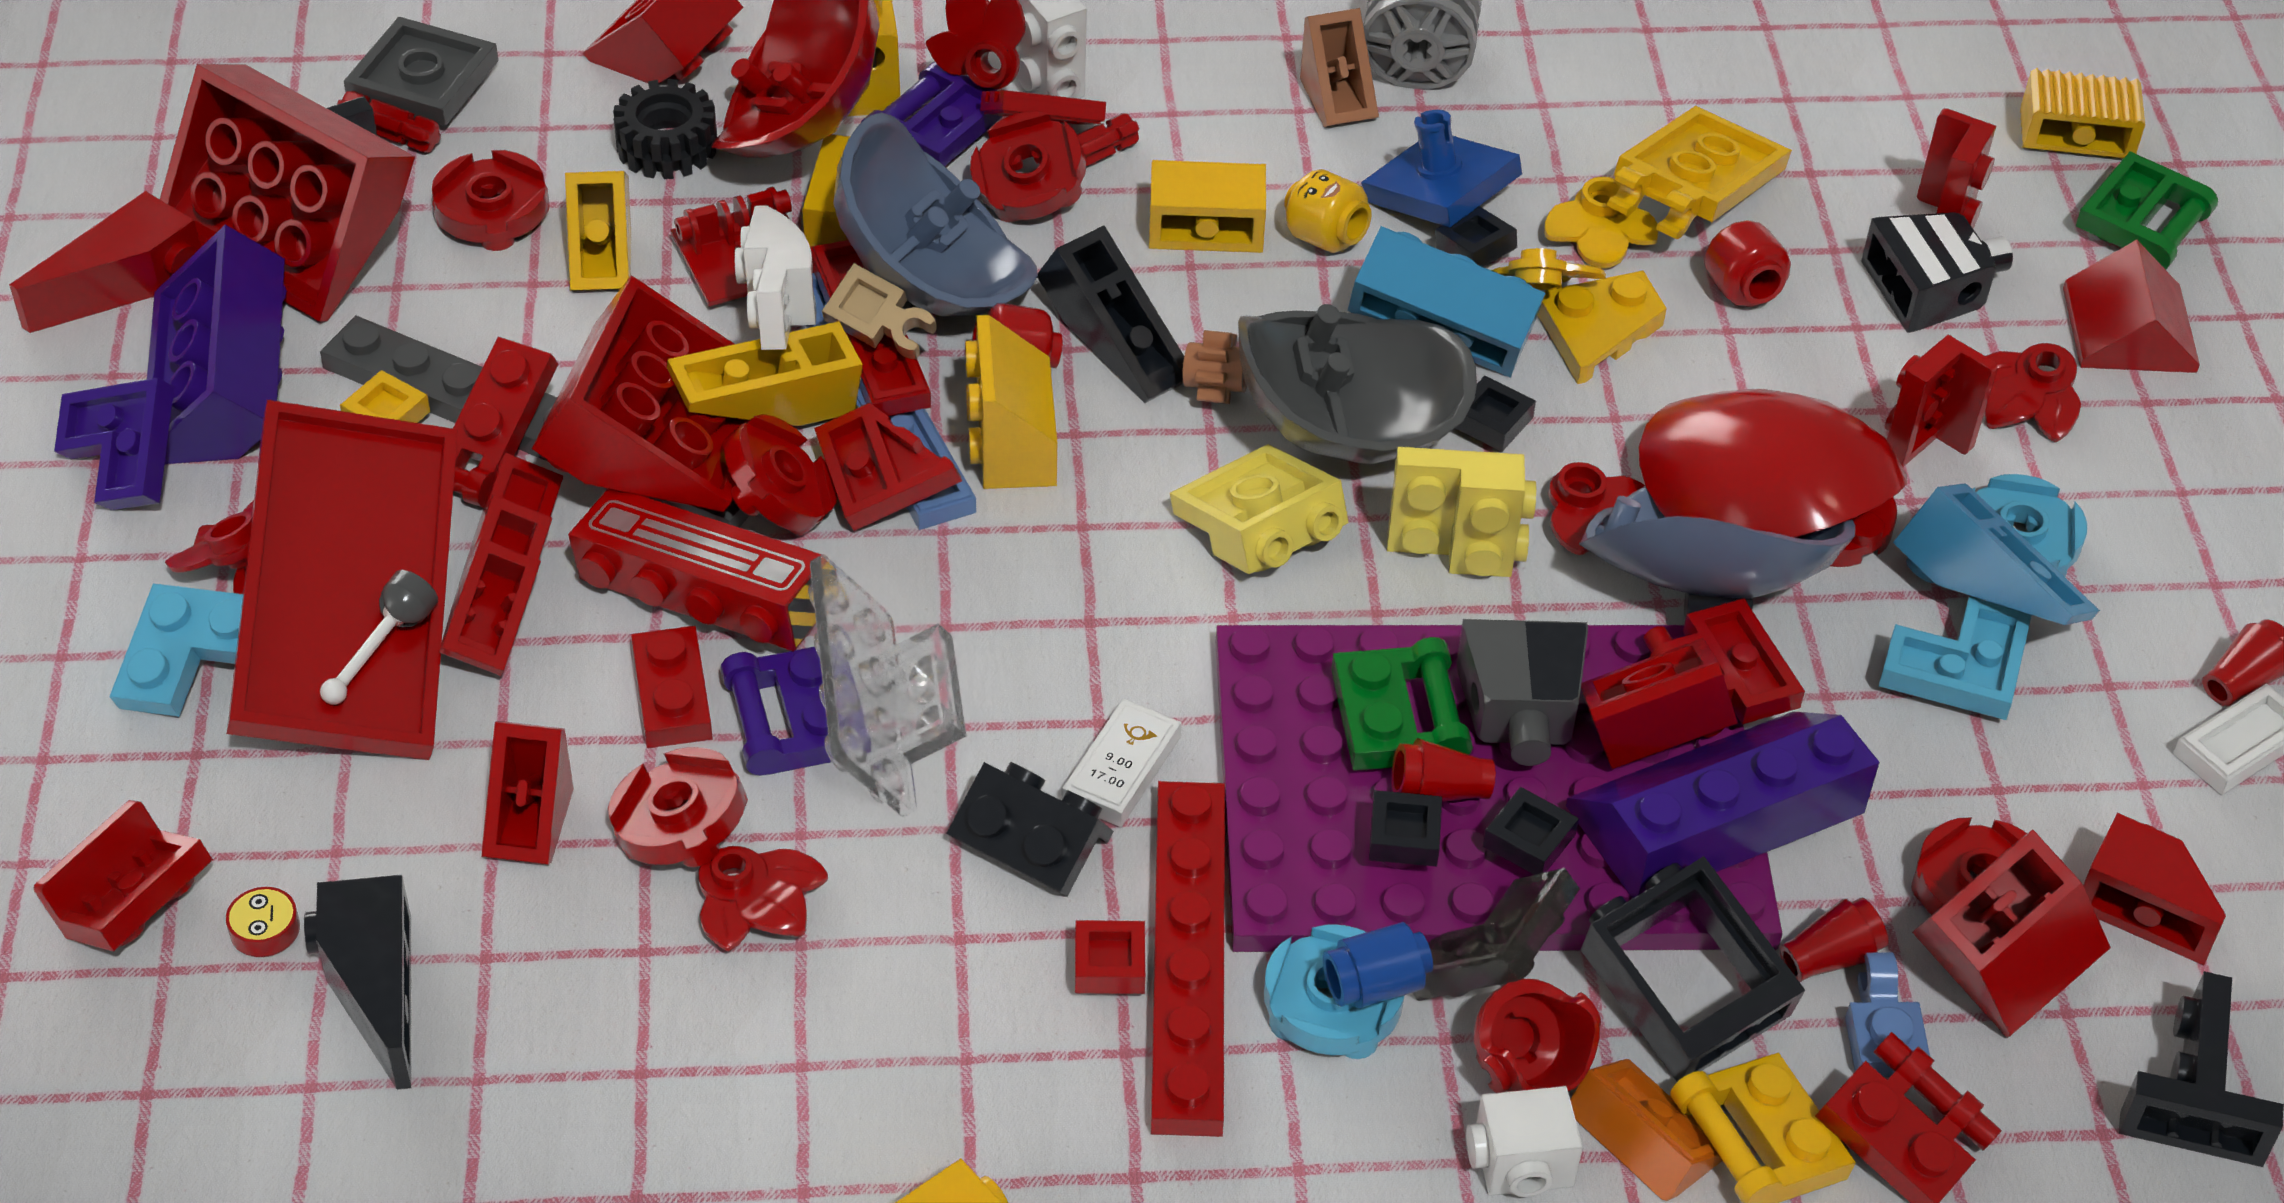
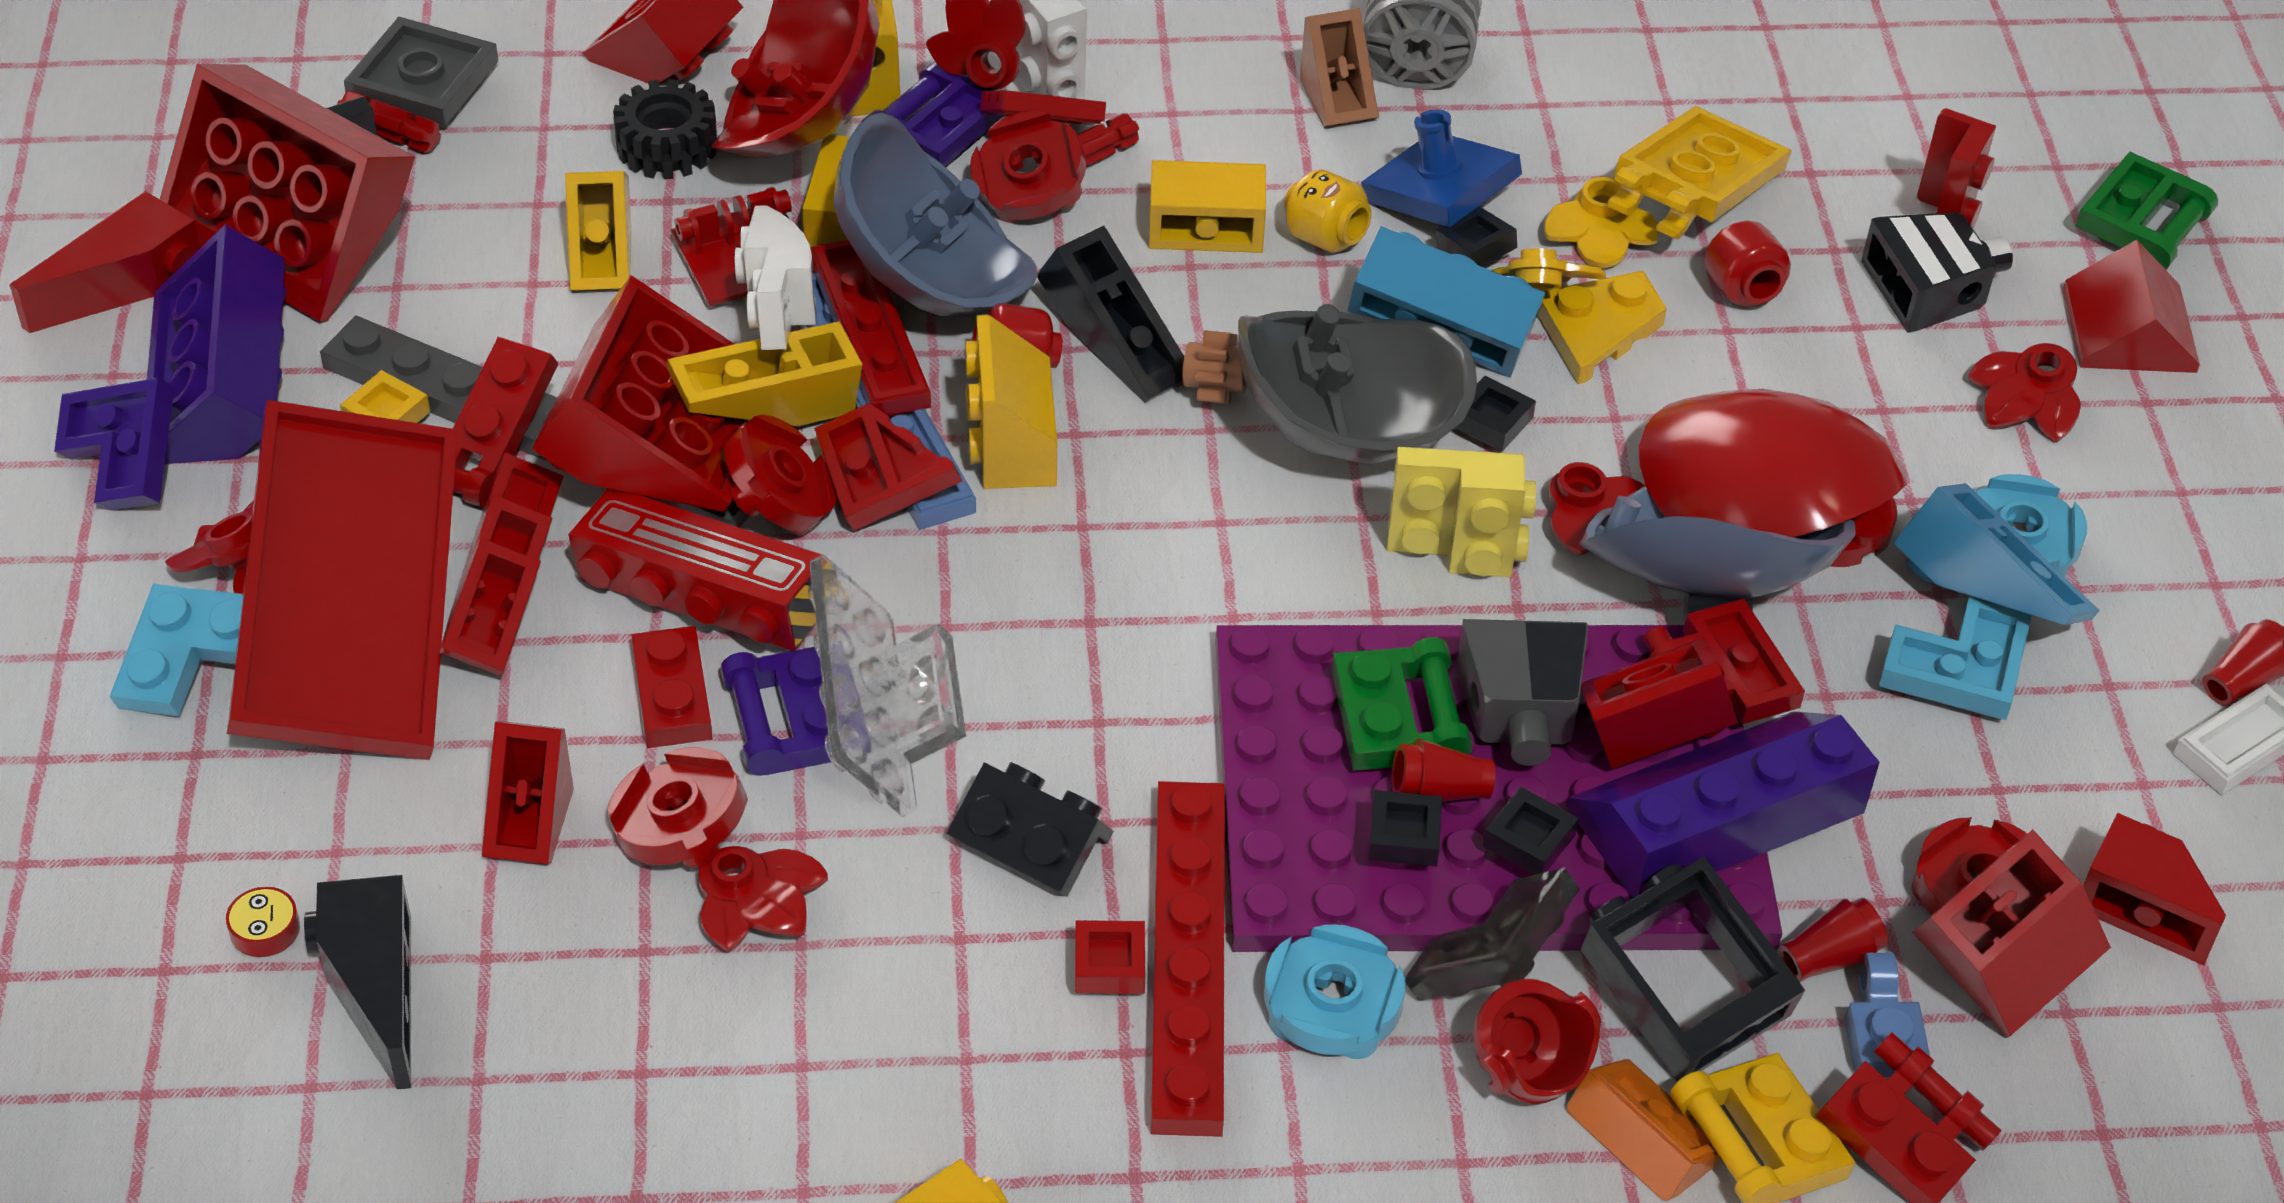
red bracket [34,800,213,952] -> none
hinge [320,570,439,705] -> none
red plate [432,150,550,251] -> none
tan plate [822,263,937,359] -> none
white tile [1062,699,1182,827] -> none
light yellow plate [1169,444,1349,575] -> none
blue brick [1323,922,1433,1009] -> none
white brick [1466,1086,1583,1197] -> none
red bracket [1885,334,1998,467] -> none
yellow brick [2020,68,2145,159] -> none
black bracket [2119,971,2284,1167] -> none

